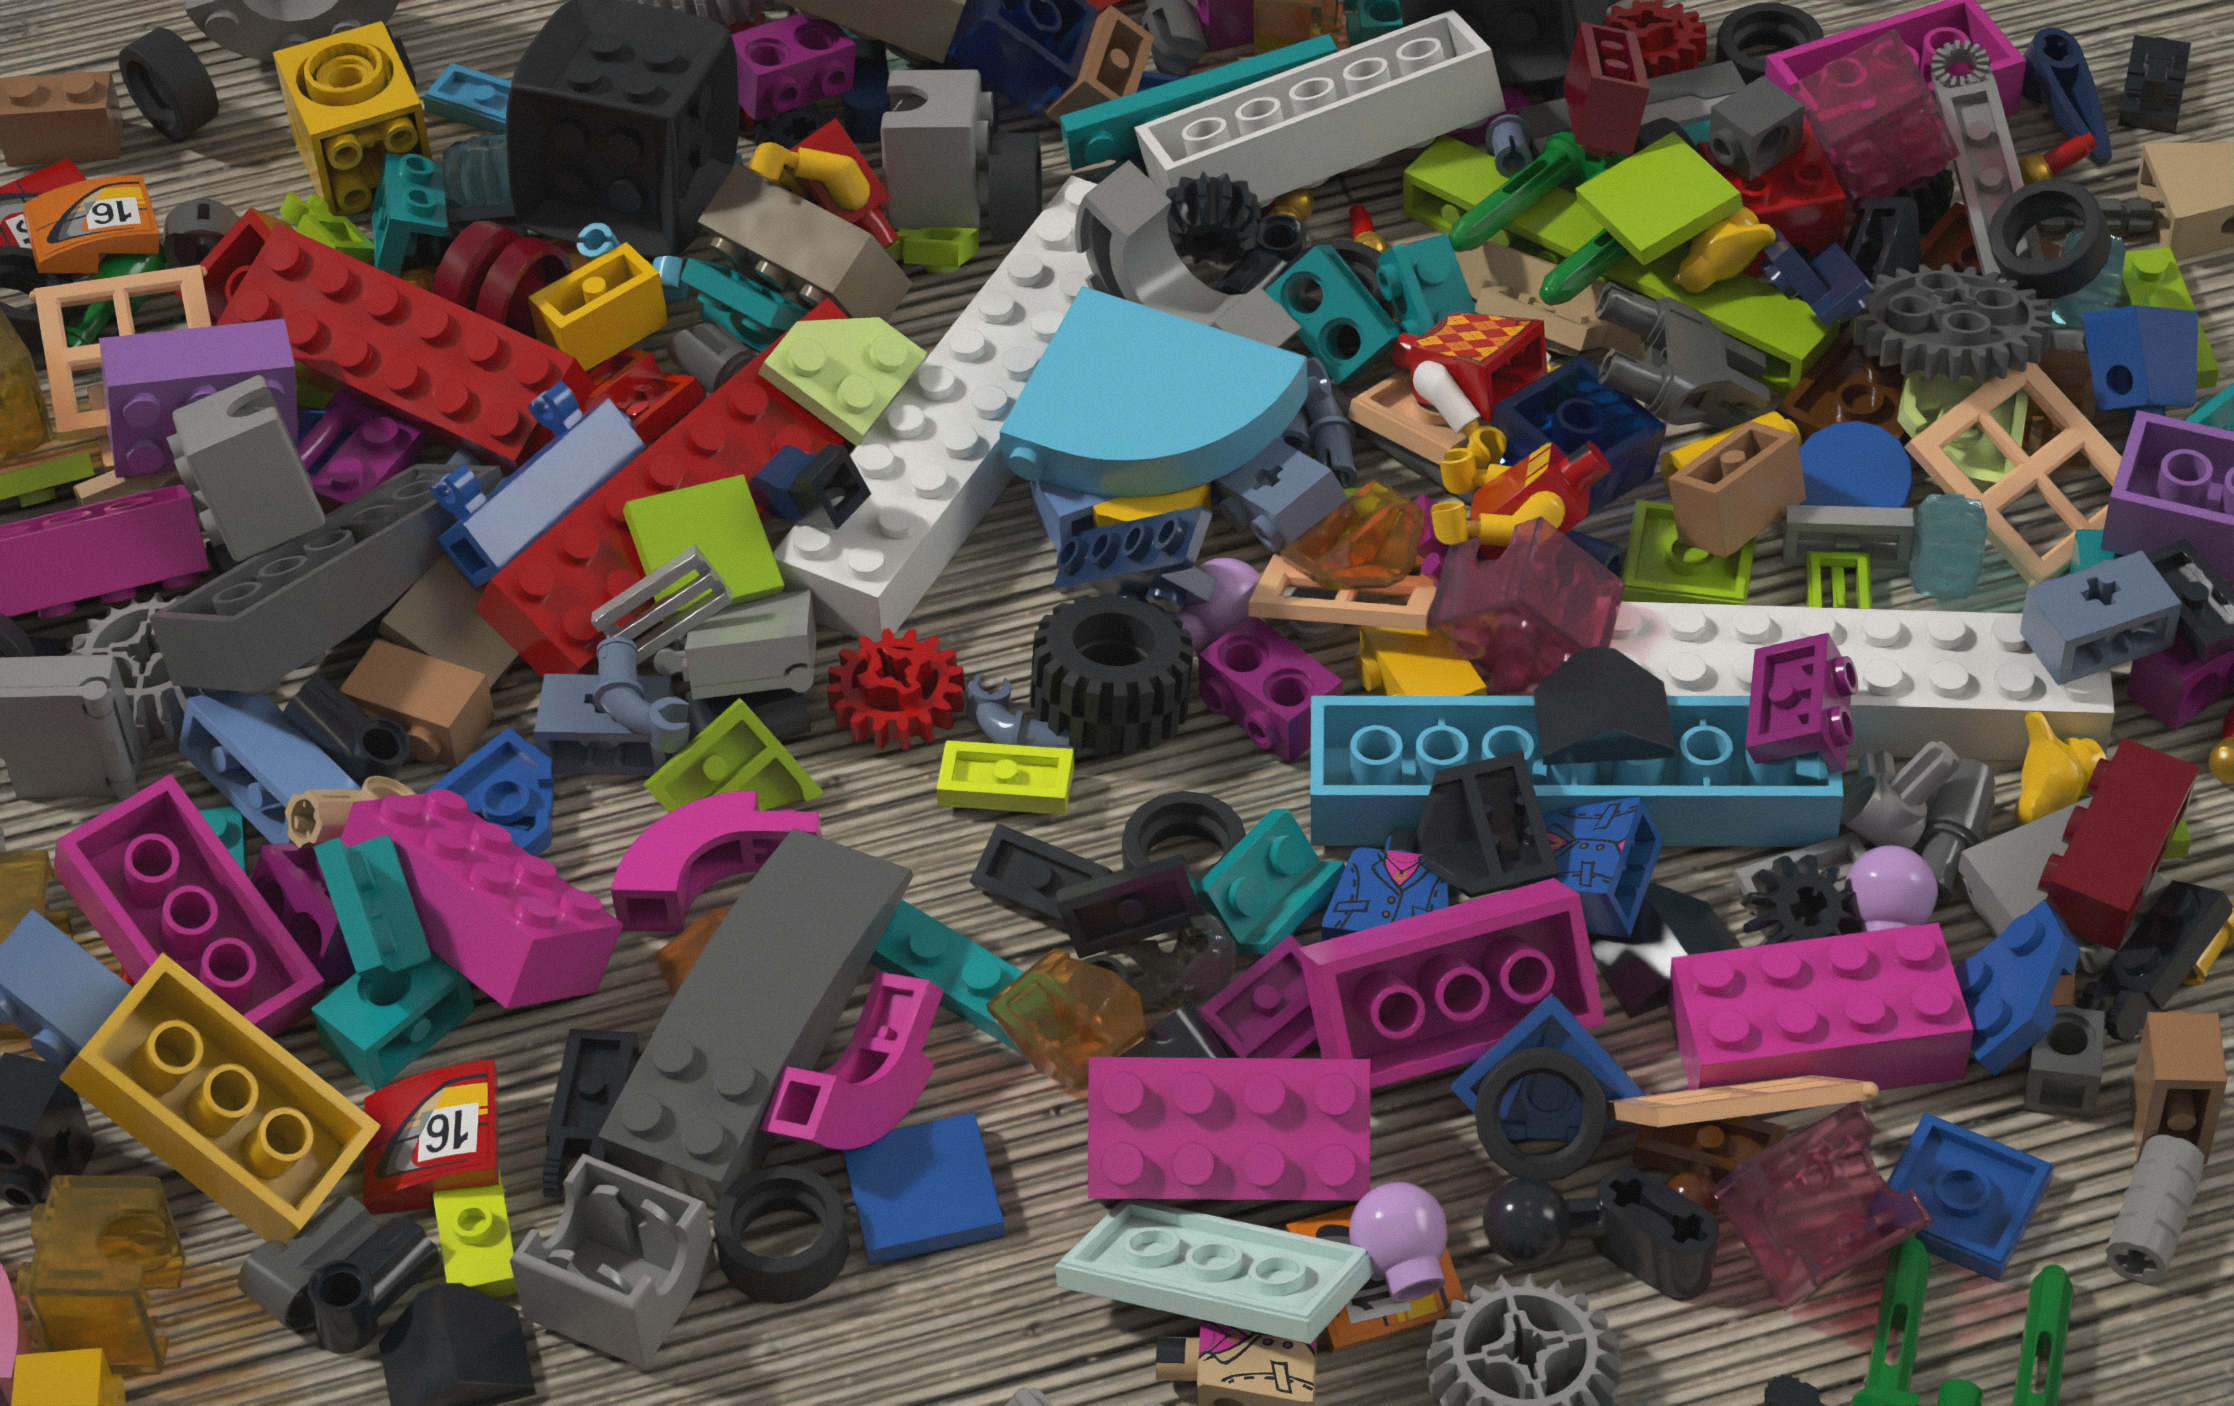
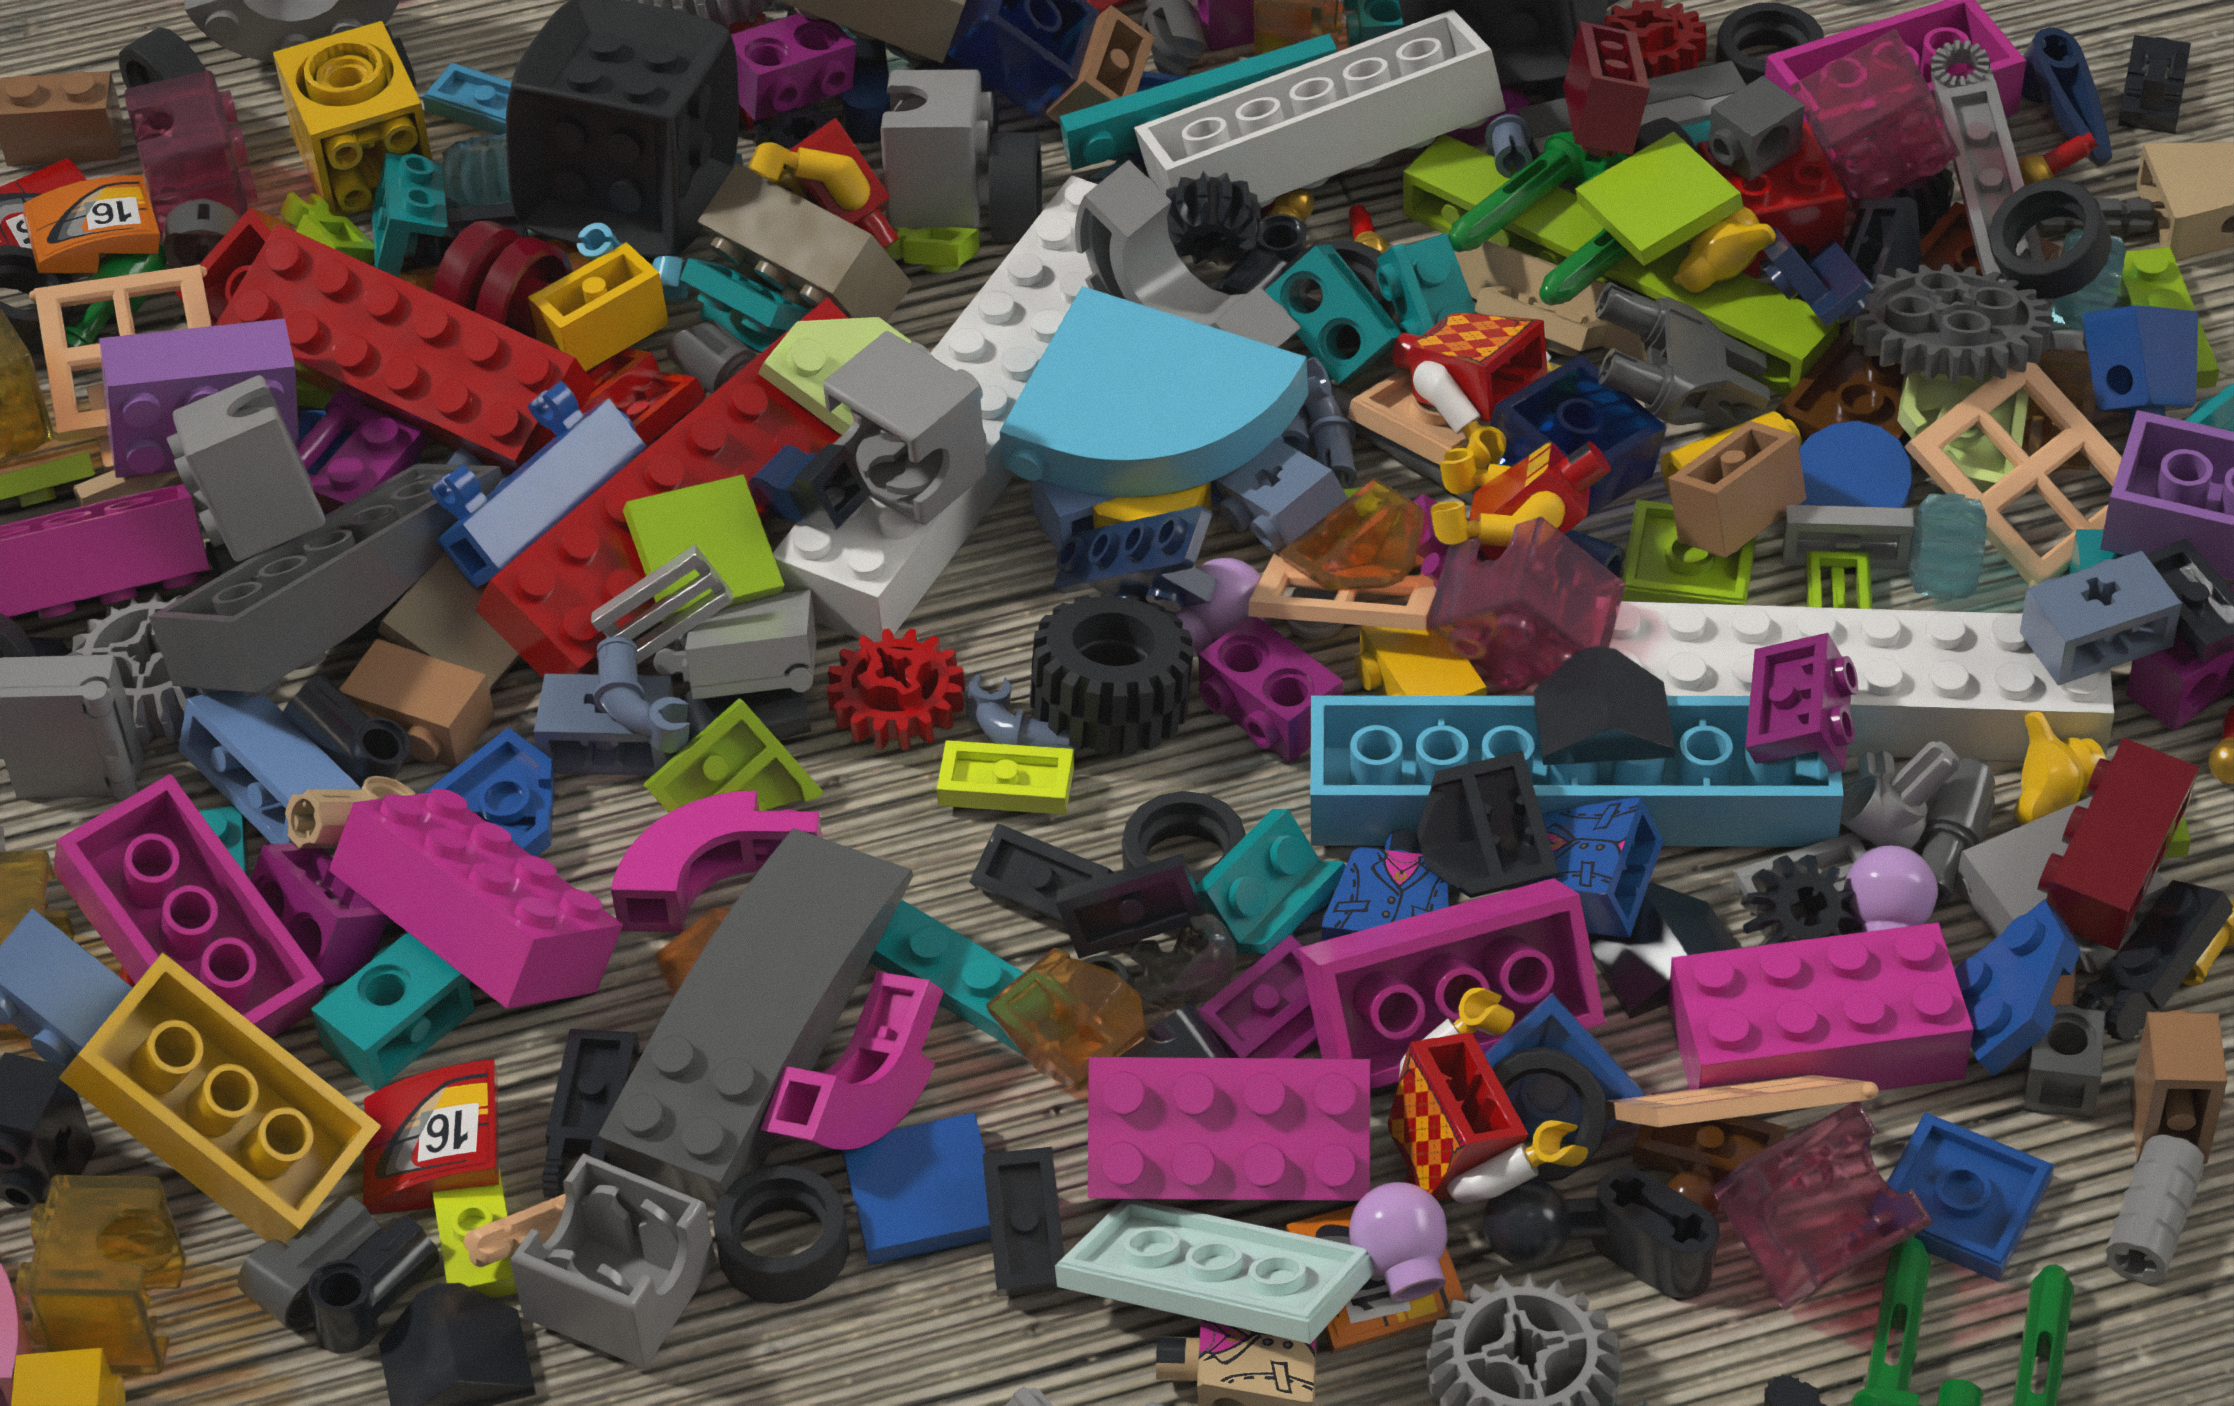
teal bracket [313,835,432,983] -> none
none -> clear pink piece [124,70,259,243]
none -> light nougat axle [464,1194,566,1267]
none -> light grey piece [823,331,986,525]
none -> black hinge [982,1147,1065,1297]
none -> torso [1388,988,1588,1204]

